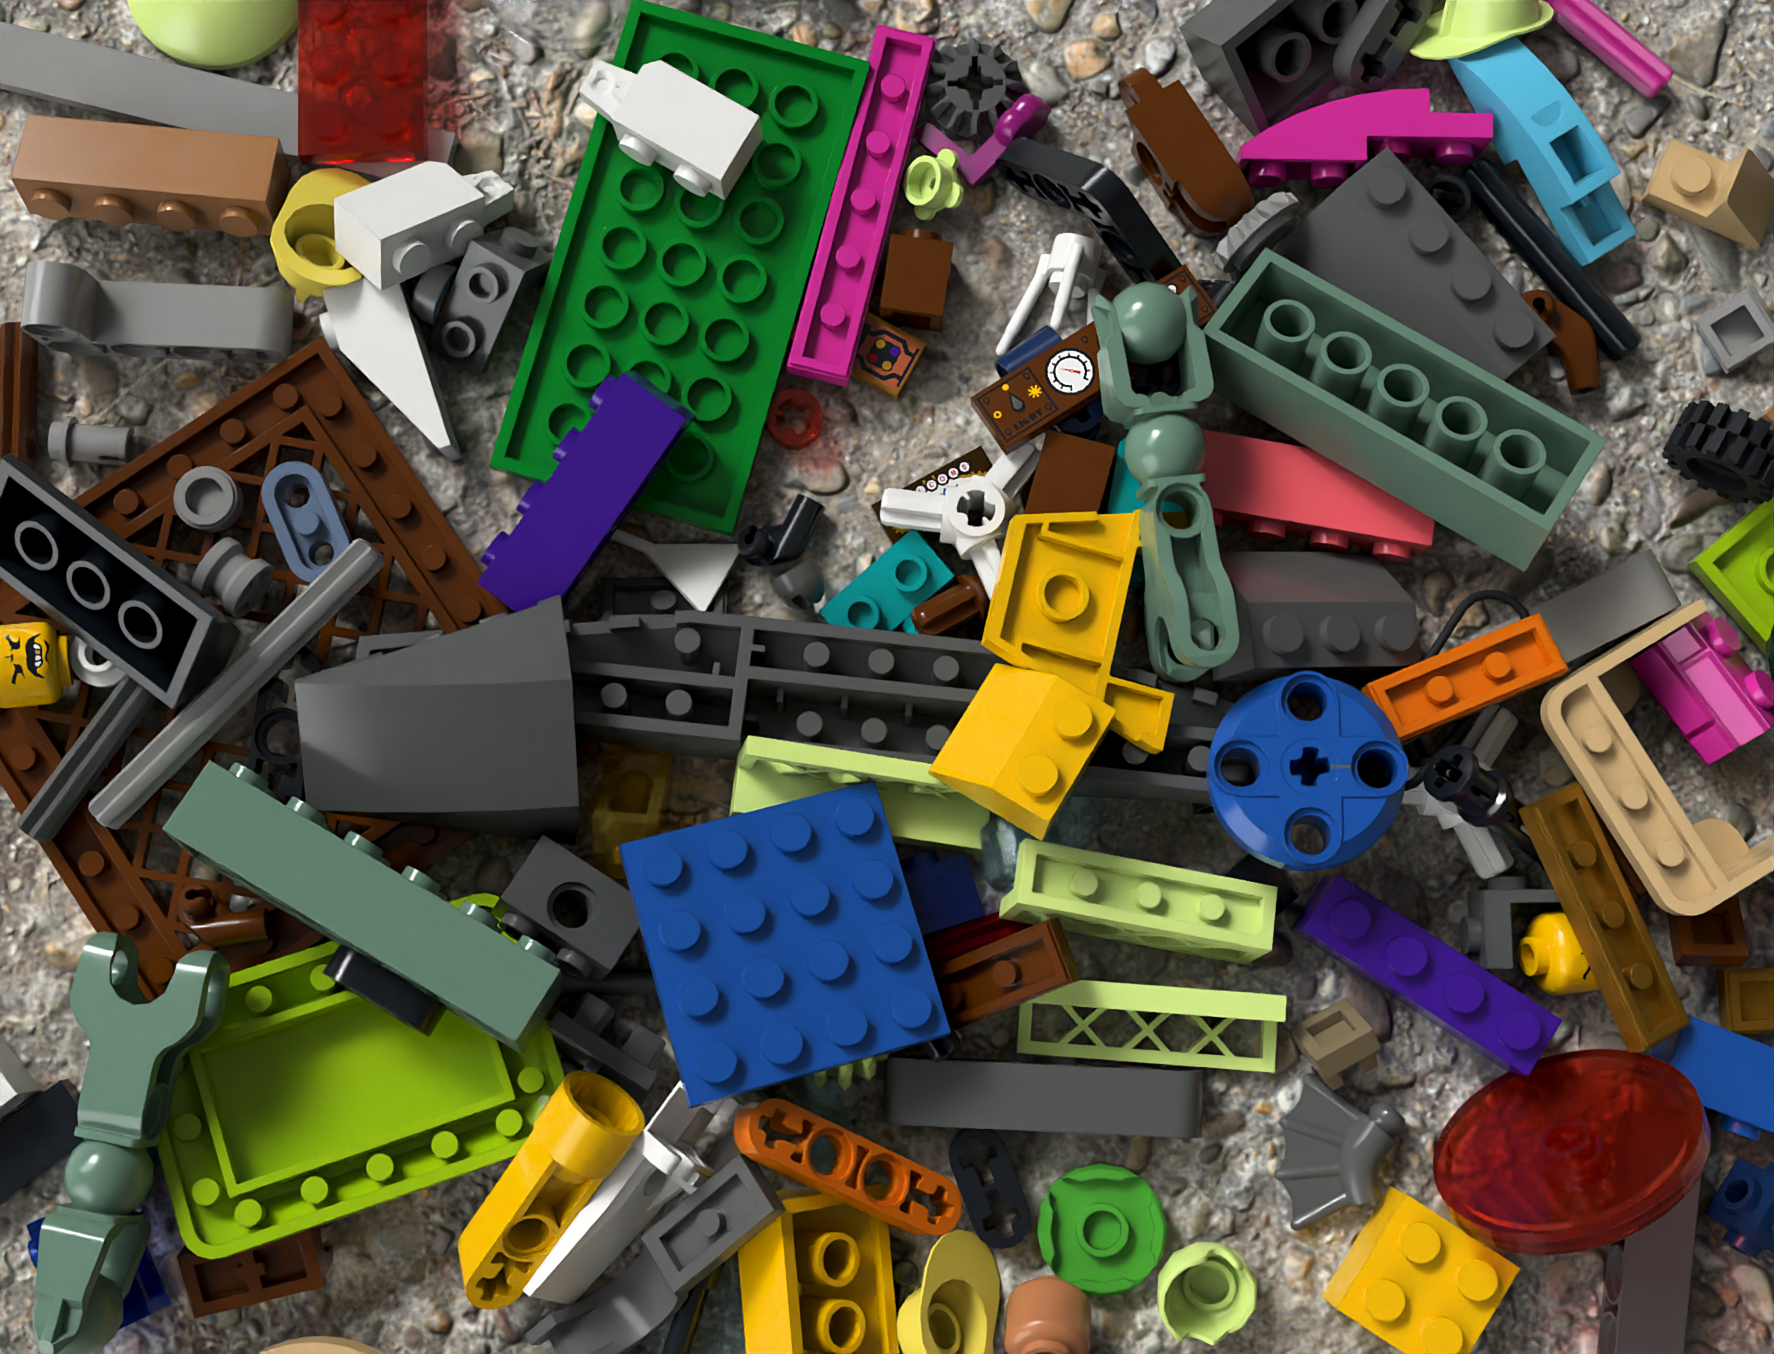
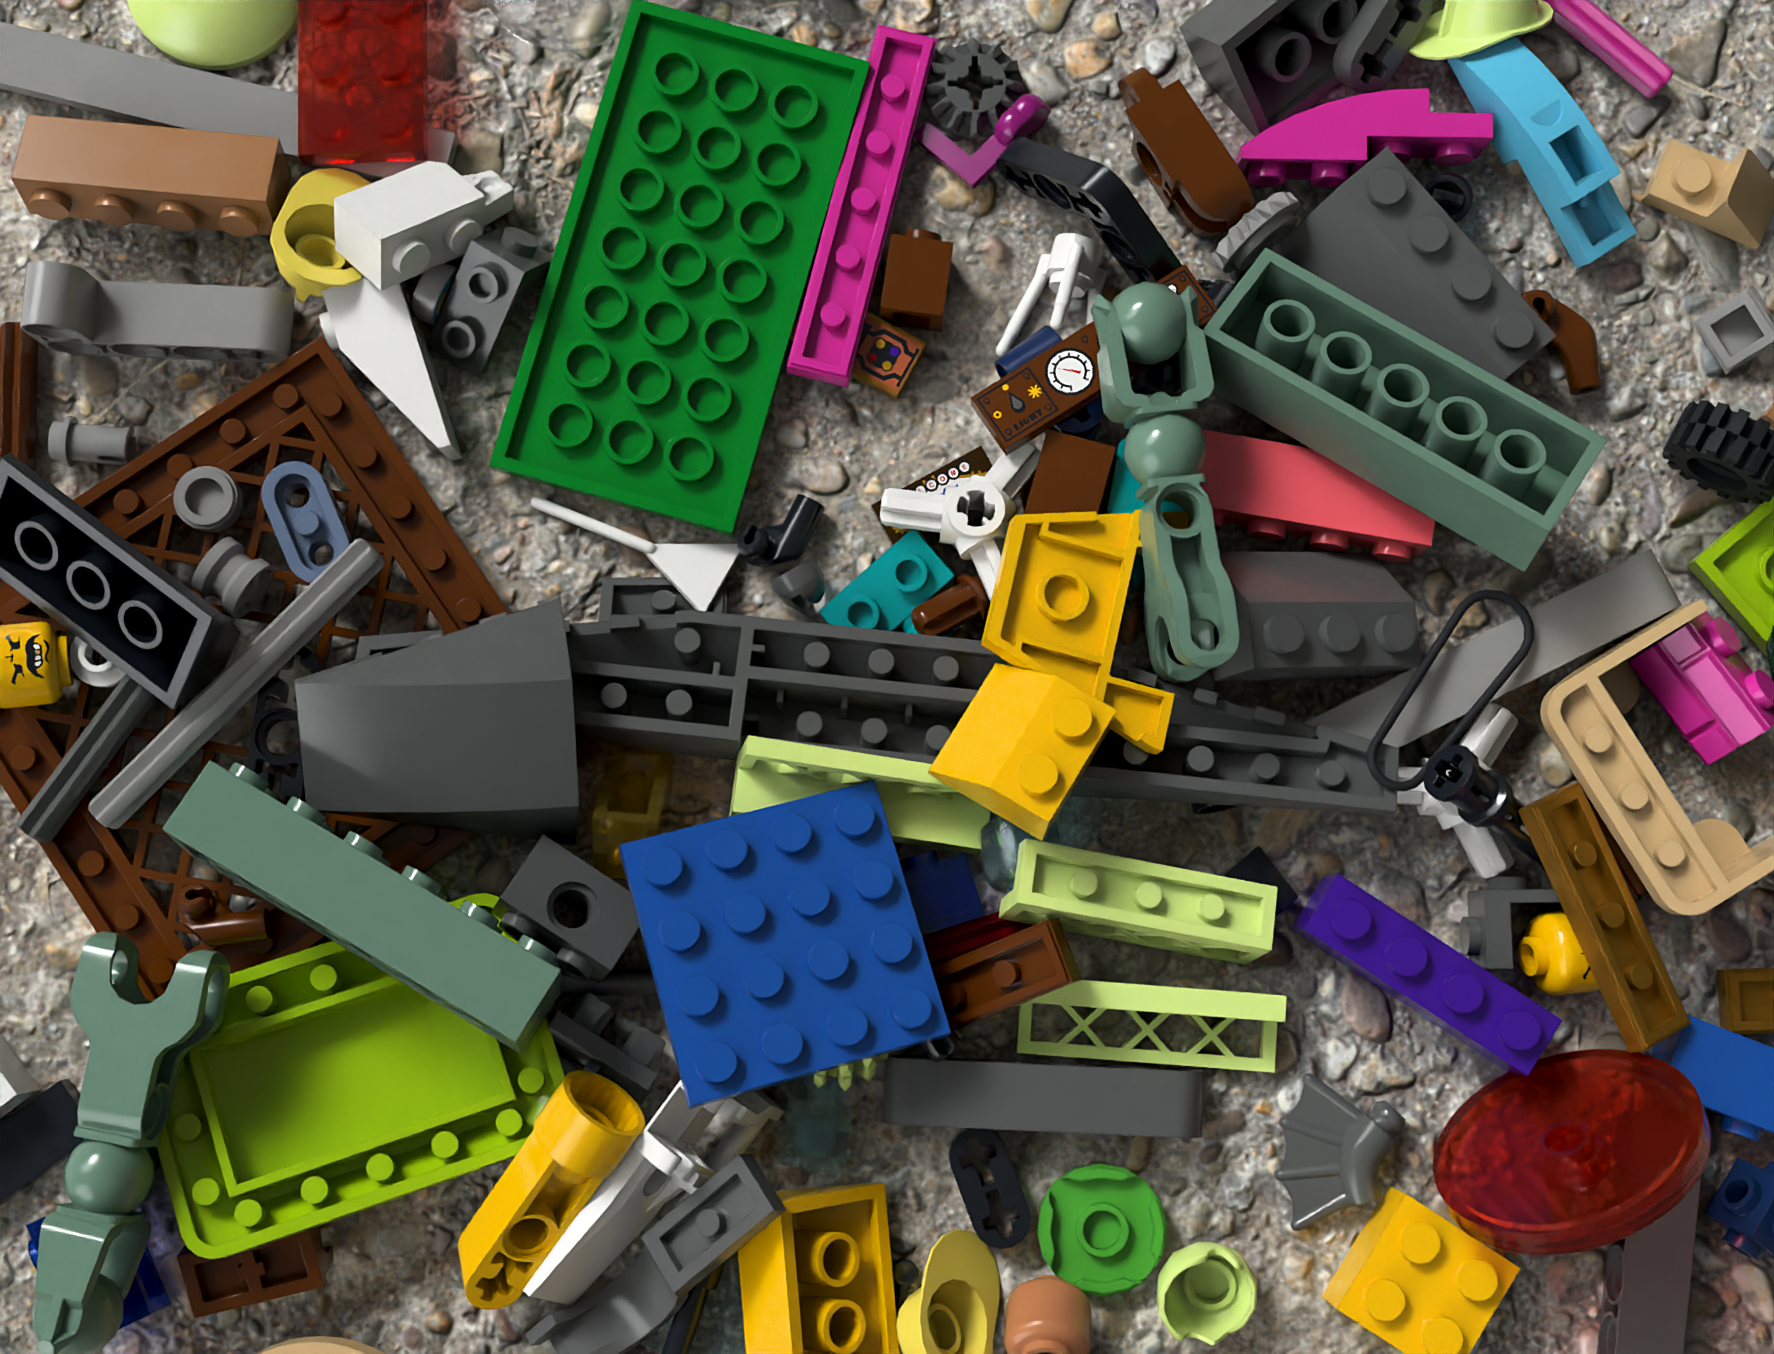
black beam [322,944,447,1037] -> none
dark purple brick [477,371,697,612] -> none
white hinge [579,60,763,200] -> none
orange beam [733,1098,962,1236] -> none
clear red bush [766,389,823,451] -> none
yellowish green plate [903,149,964,221] -> none
blue piece [1206,670,1409,872] -> none
dark tan tile [1290,998,1382,1091] -> none
orange tile [1361,612,1569,744] -> none
black axle [1461,157,1642,362] -> none
reddish brown tile [1667,897,1750,967] -> none

